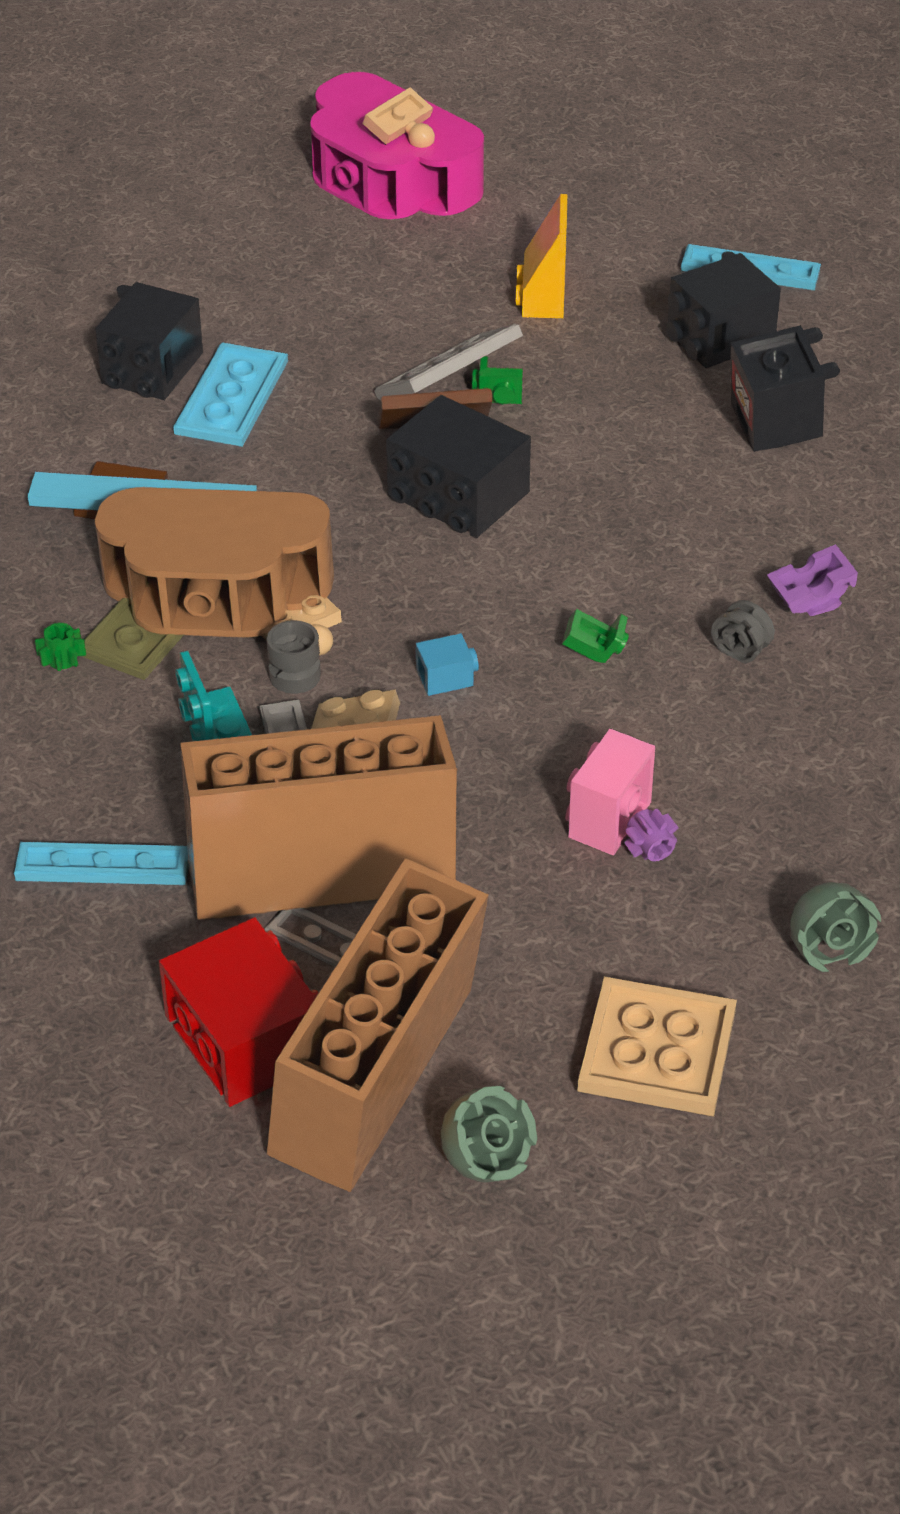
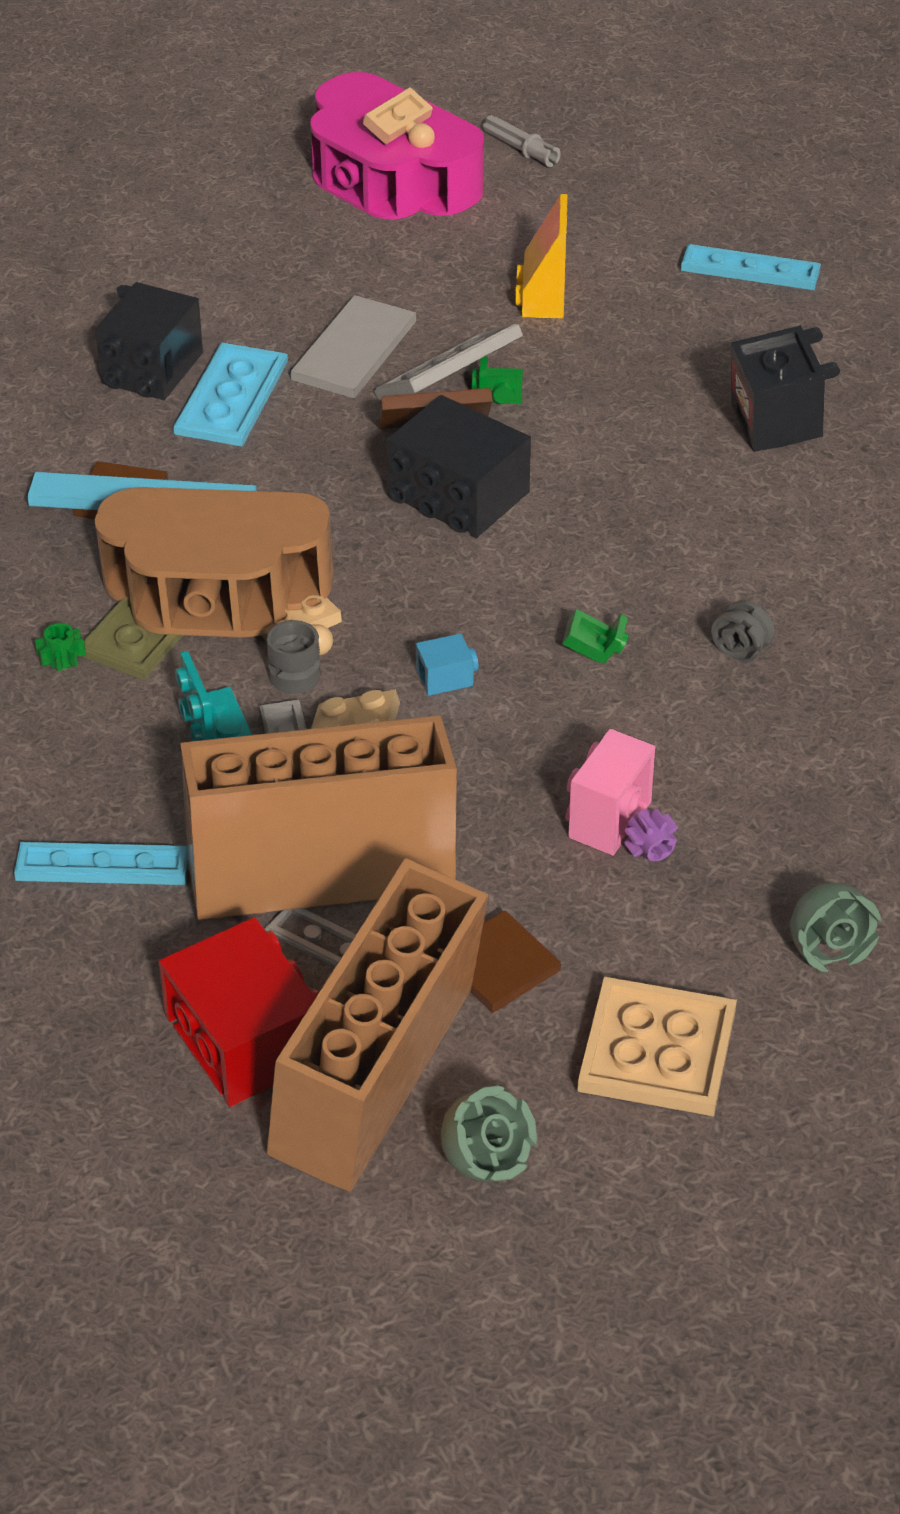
black container [666,251,781,368] -> none
medium lavender cylinder [767,544,858,617] -> none
none -> light grey tile [291,295,416,398]
none -> reddish brown tile [470,910,561,1013]
none -> light grey axle [483,115,561,167]

